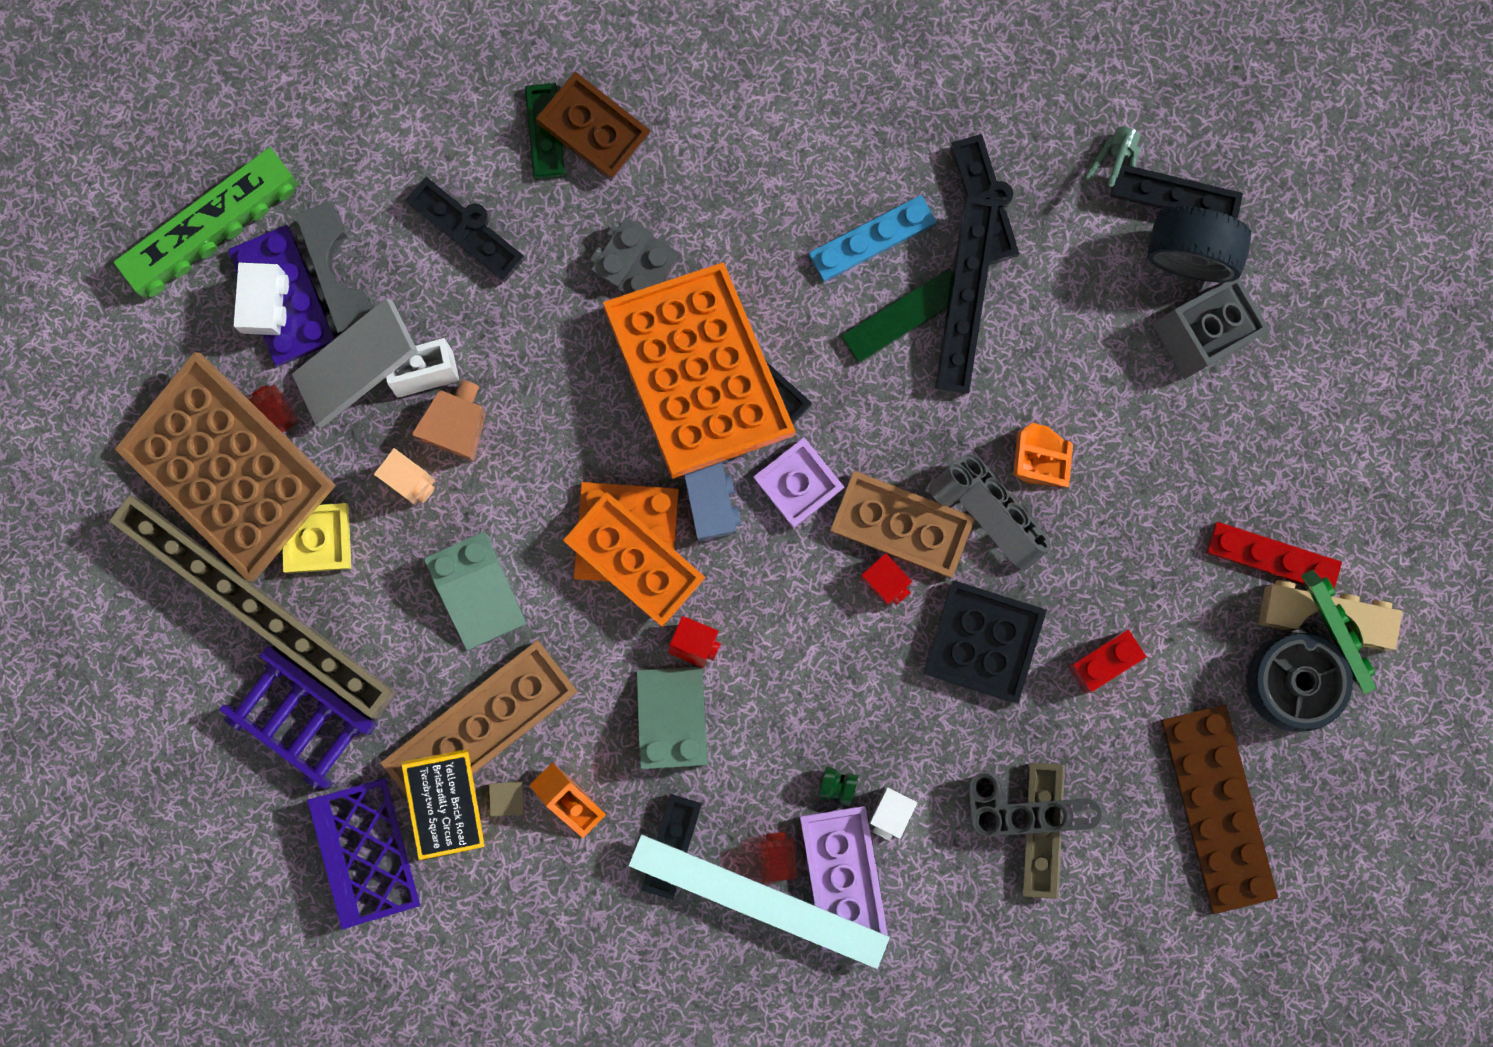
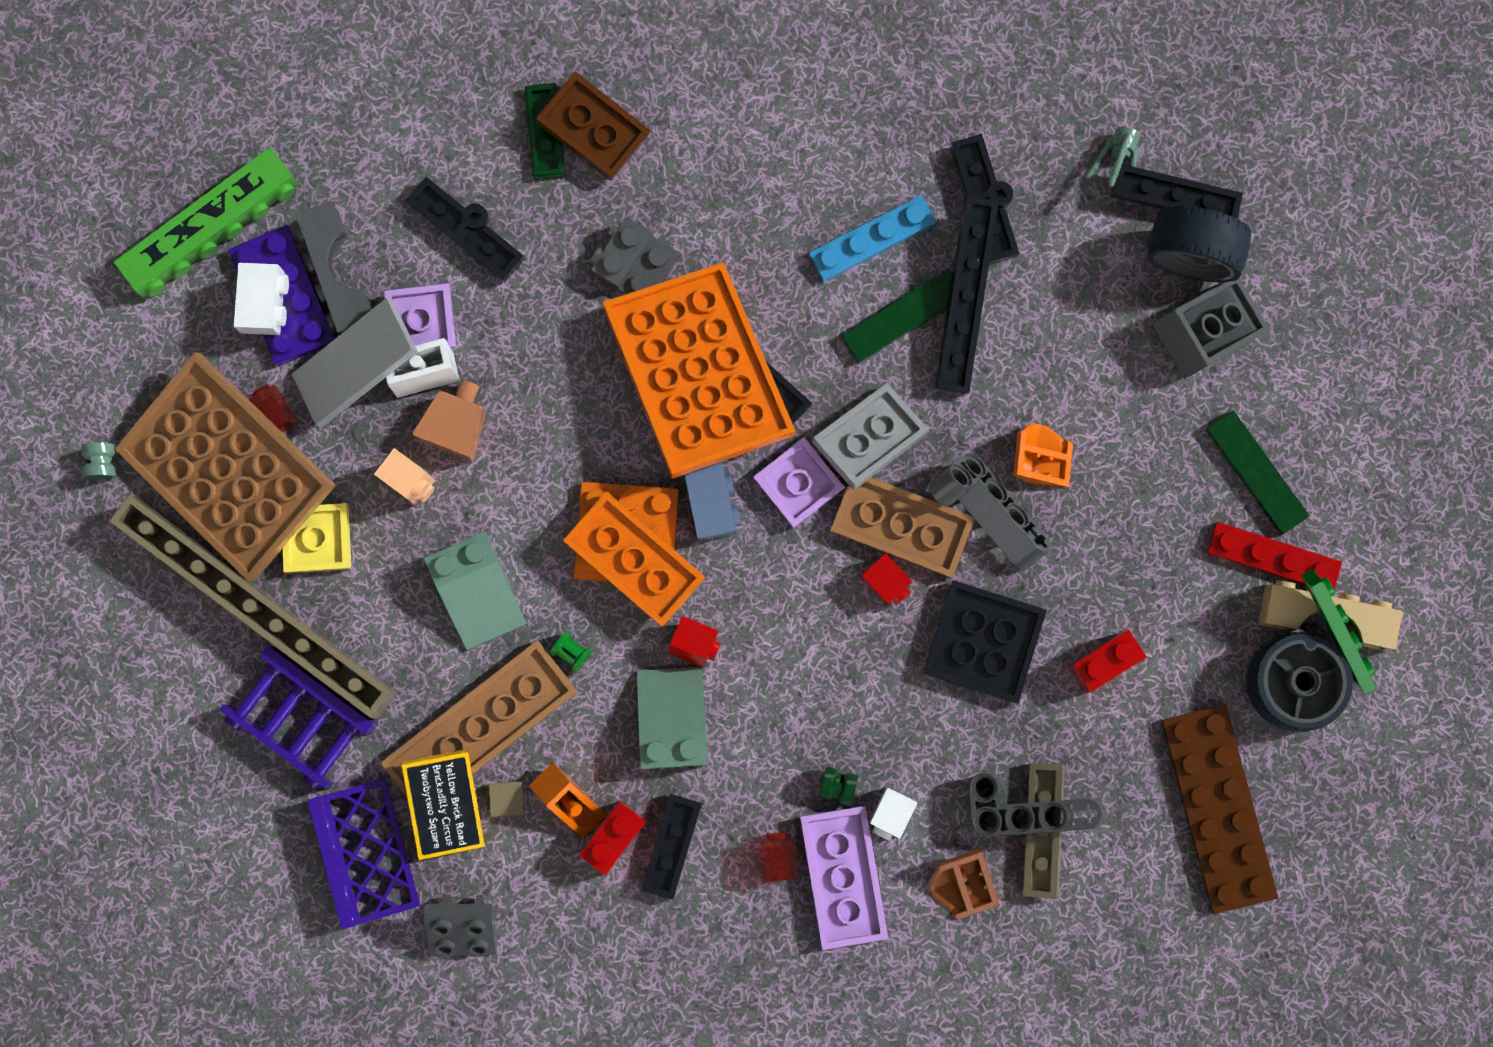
light aqua tile [629,835,890,969] -> none
none -> sand green wheel [81,443,116,480]
none -> lavender plate [384,283,457,349]
none -> dark grey plate [423,895,498,957]
none -> green bush [549,631,593,674]
none -> red brick [579,801,647,876]
none -> light grey plate [812,383,929,490]
none -> dark orange slope [928,848,1000,920]
none -> dark green tile [1205,410,1310,535]

